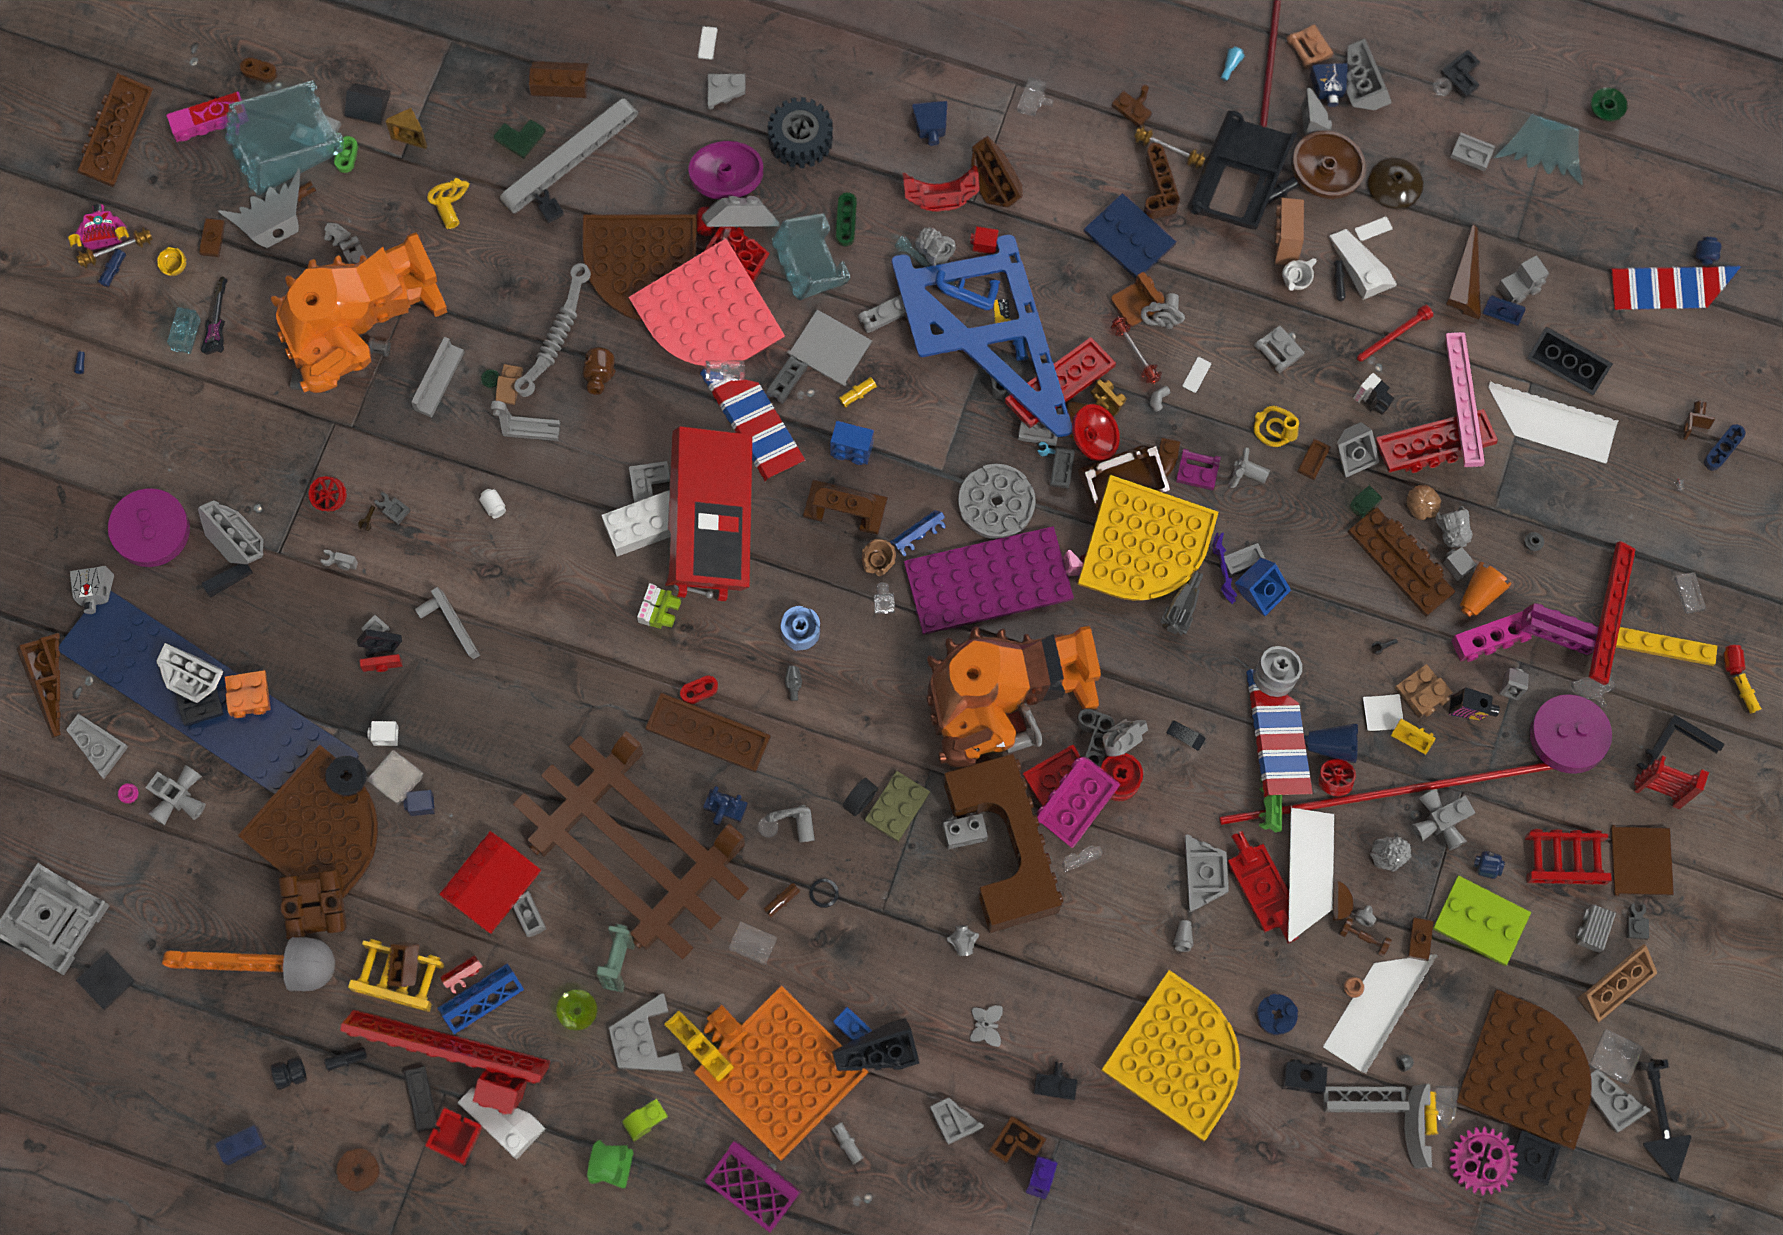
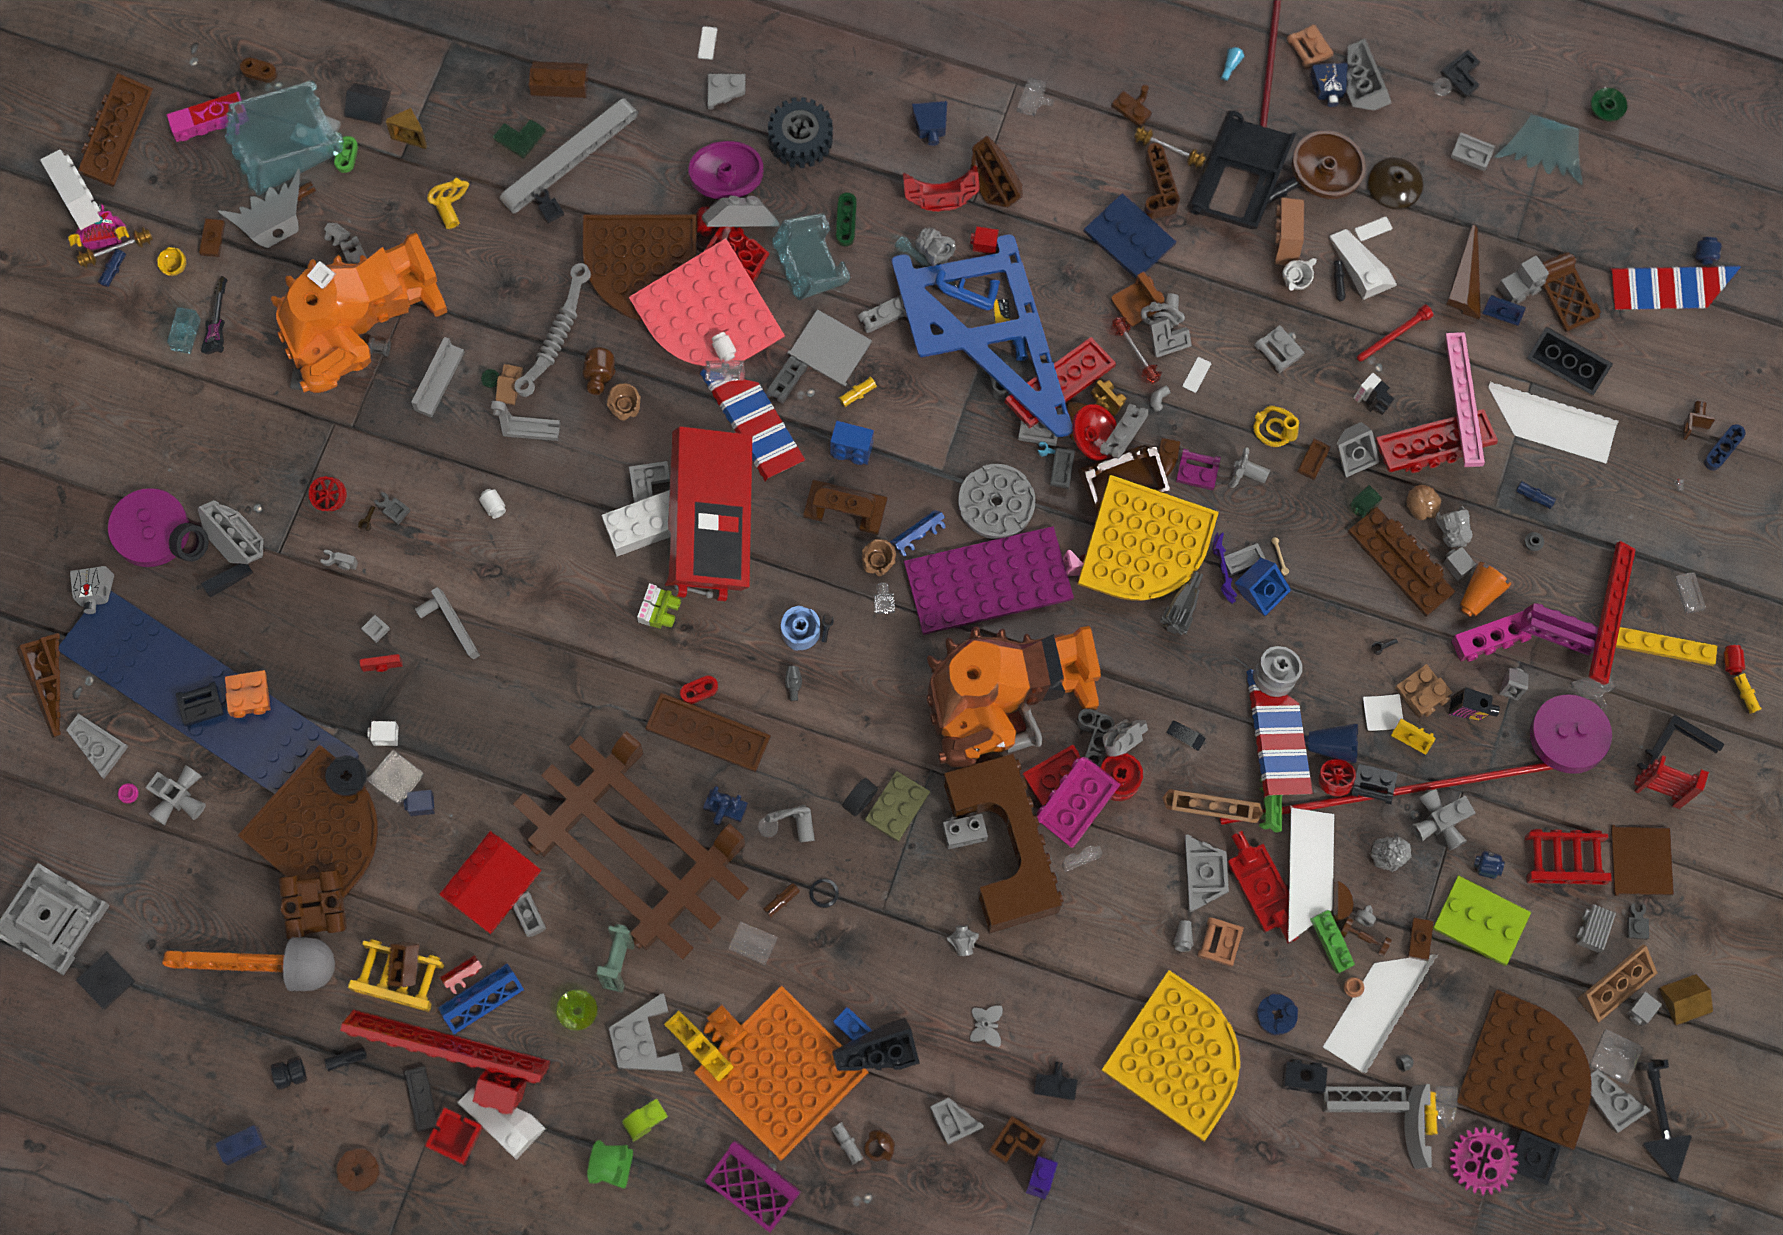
dark blue piece [74,351,85,374] -> none
white wedge [157,643,223,703] -> none
black plate [357,629,402,658] -> none
light grey slope [1301,88,1332,137] -> none
none -> white brick [40,149,101,230]
none -> black tyre [169,523,209,562]
none -> white brick [307,261,336,289]
none -> medium nougat hair [607,383,641,420]
none -> white brick [711,332,737,362]
none -> black hand [822,614,834,643]
none -> reddish brown piece [865,1130,895,1161]
none -> light grey plate [1100,404,1148,459]
none -> light grey plate [1149,317,1192,358]
none -> medium nougat brick [1163,789,1264,823]
none -> nougat plate [1197,917,1244,967]
none -> tan hinge [1272,537,1289,576]
none -> bright green plate [1310,910,1355,974]
none -> black plate [1352,764,1398,805]
none -> dark blue pin [1516,481,1556,509]
none -> reddish brown piece [1542,252,1601,332]
none -> light grey brick [1626,992,1662,1026]
none -> pearl gold slope [1659,974,1713,1026]

